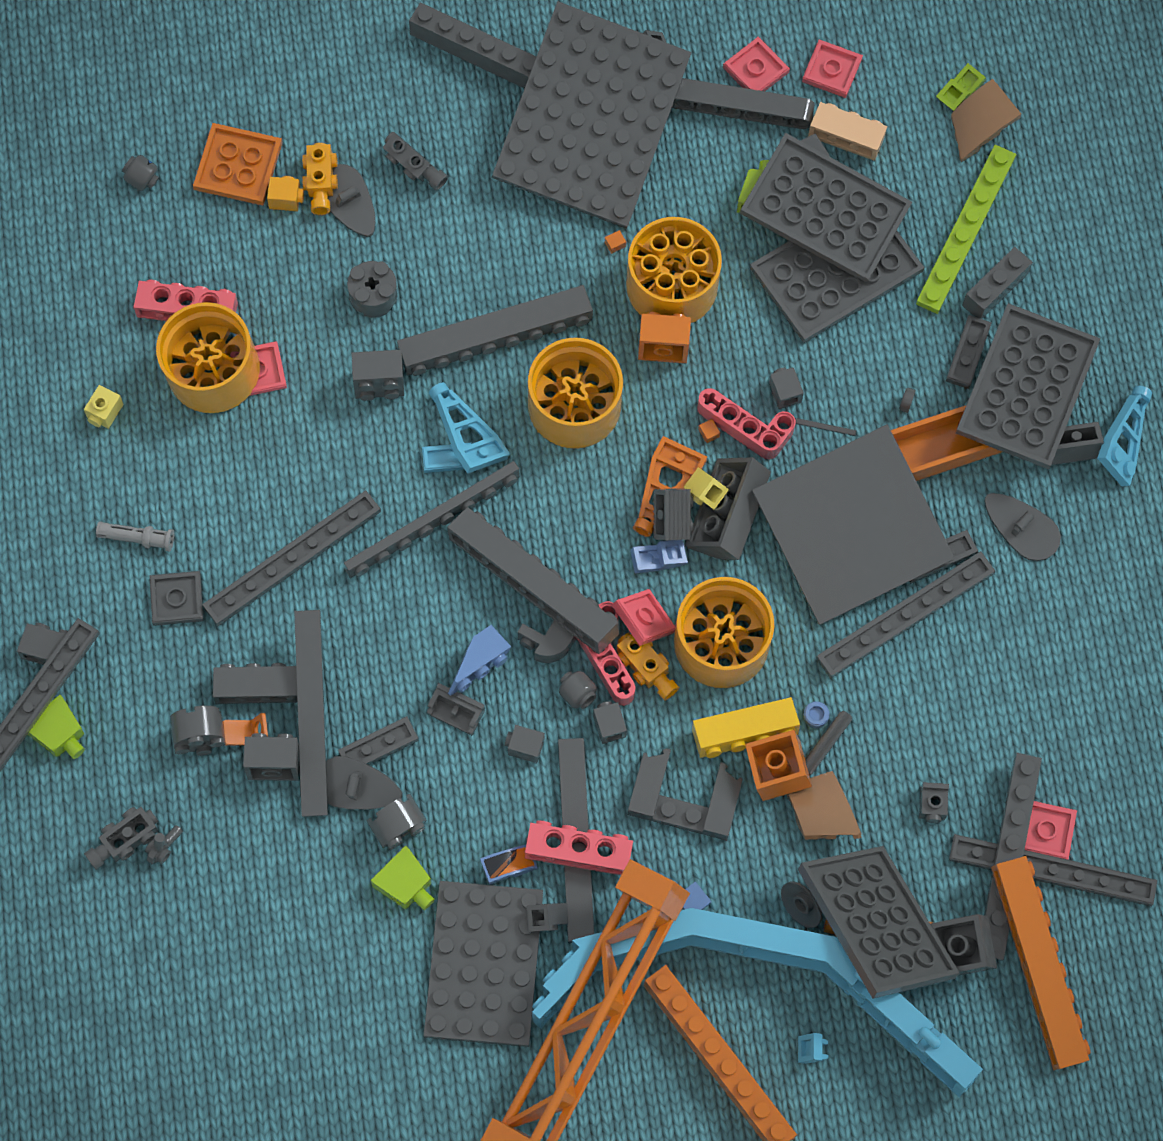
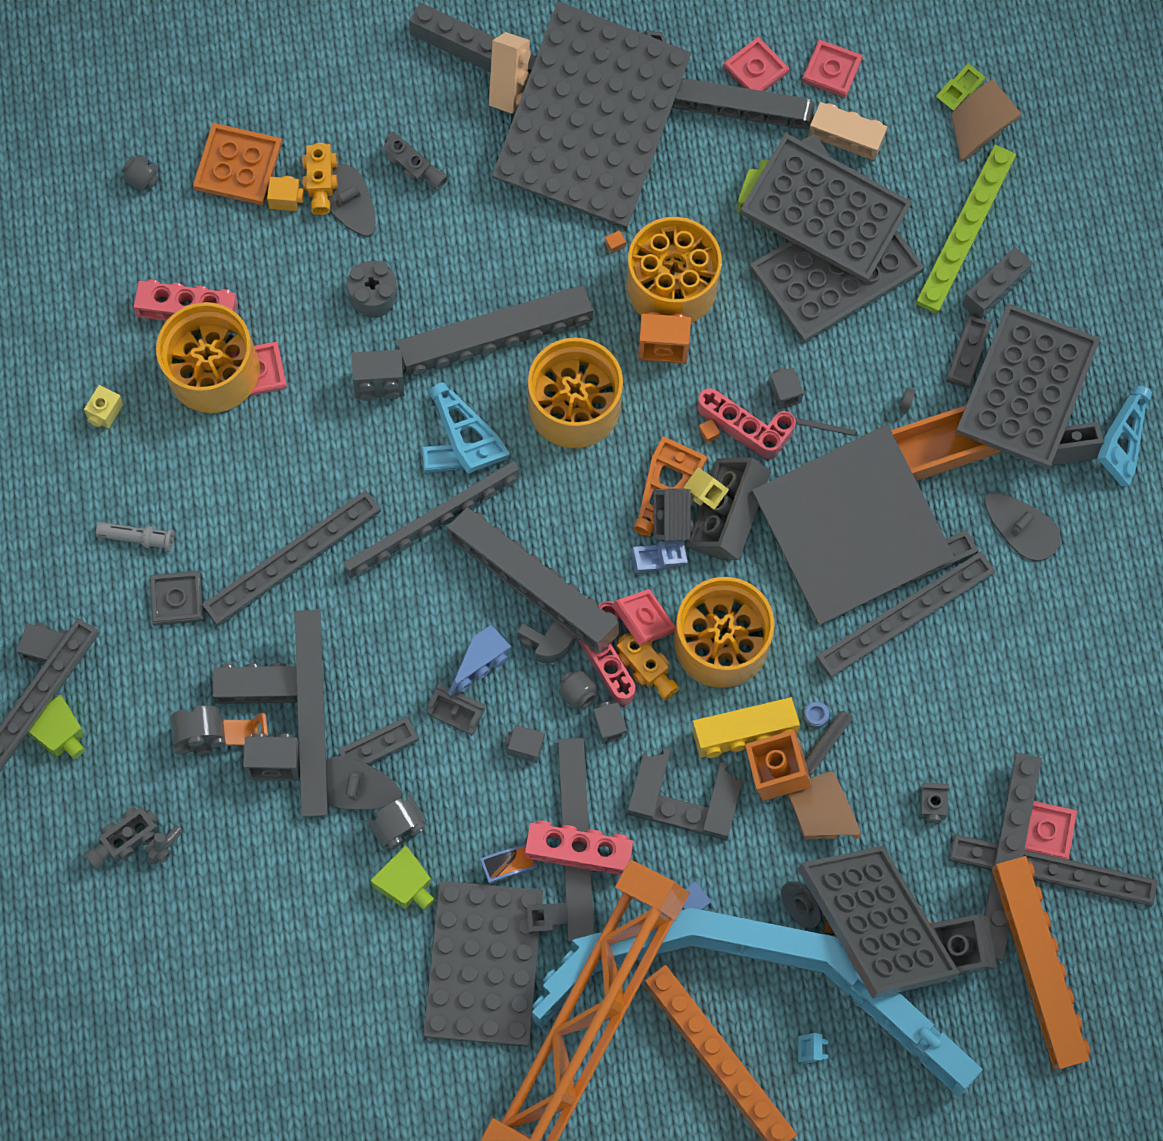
none -> light nougat brick [489,32,531,114]

